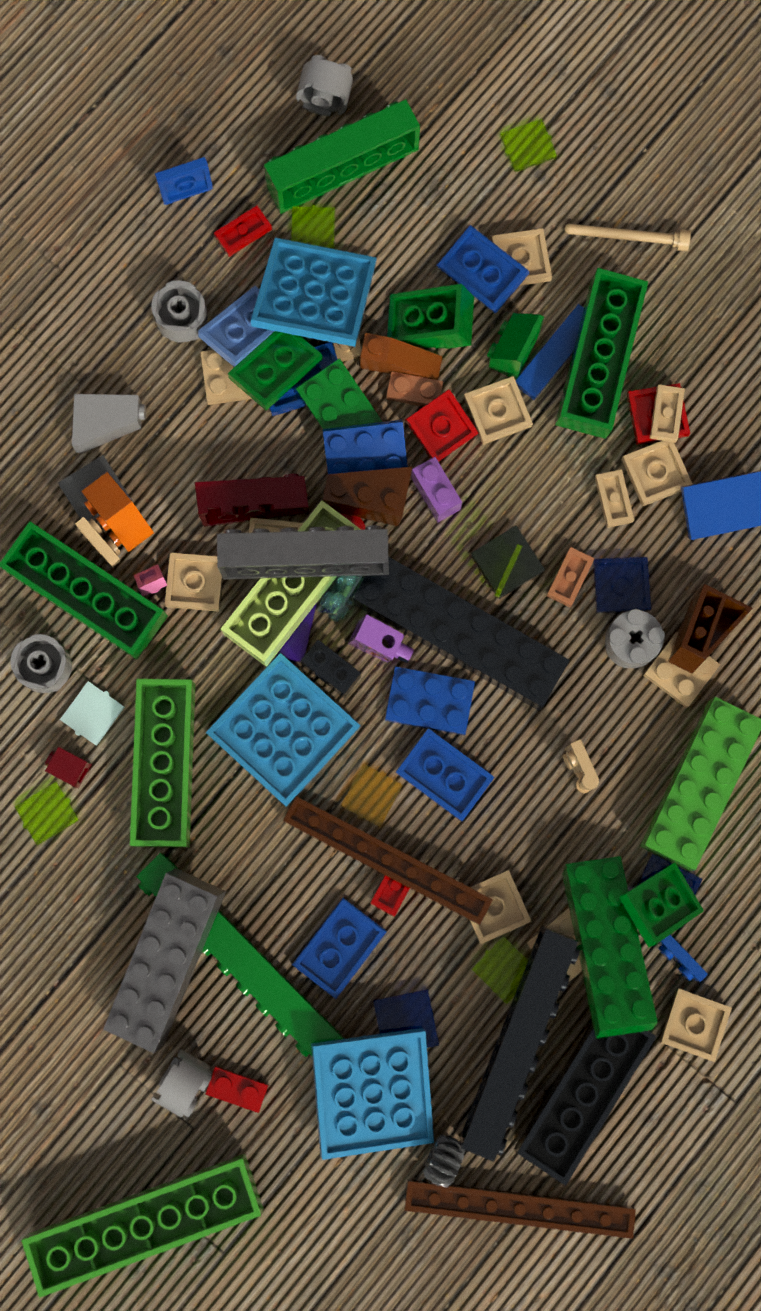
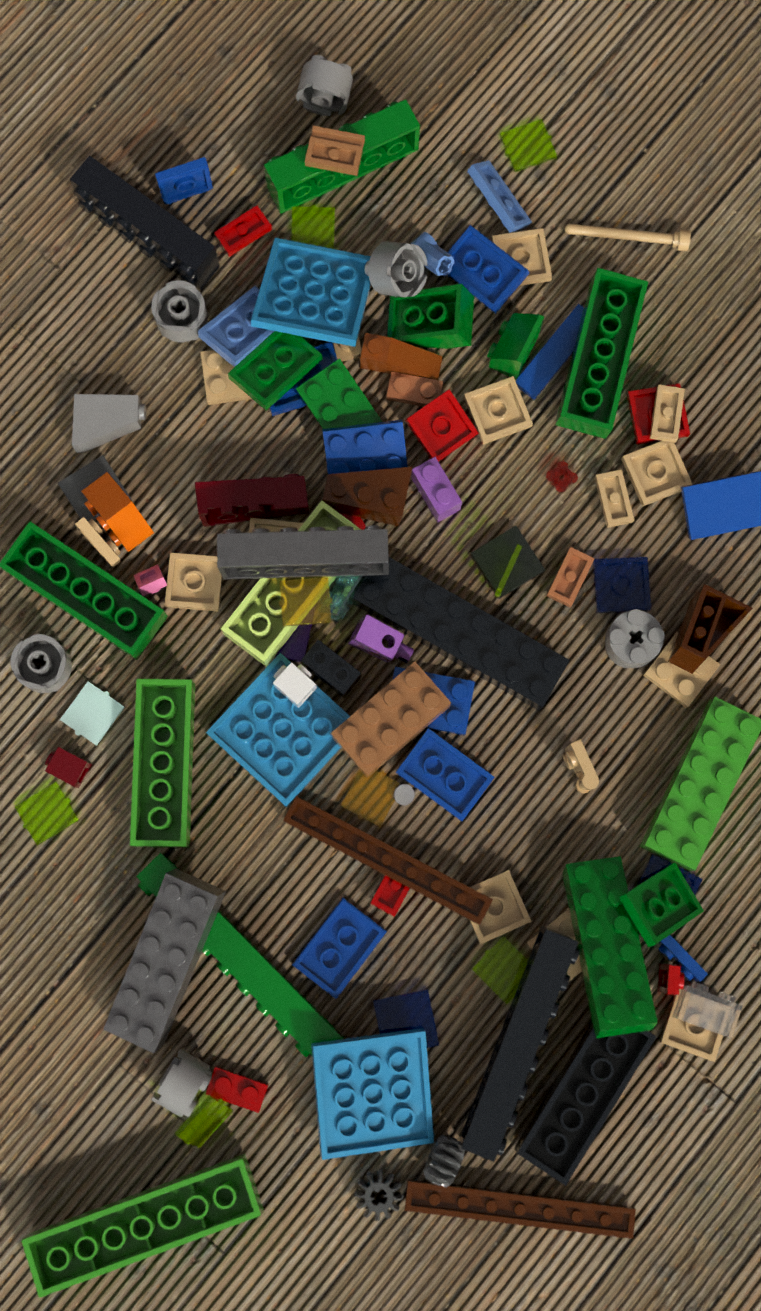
none -> black brick [70,155,220,291]
none -> clear neon green piece [175,1095,234,1148]
none -> white brick [273,662,317,708]
none -> clear yellow piece [279,577,333,626]
none -> medium nougat plate [305,126,365,176]
none -> medium nougat brick [330,661,451,778]
none -> dark grey gear [355,1169,403,1221]
none -> light grey brick [365,241,428,298]
none -> light grey piece [394,784,415,805]
none -> medium blue piece [410,232,455,276]
none -> medium blue plate [467,161,532,233]
none -> clear red plate [546,461,578,493]
none -> red plate [657,963,684,995]
none -> clear brick [673,982,743,1039]

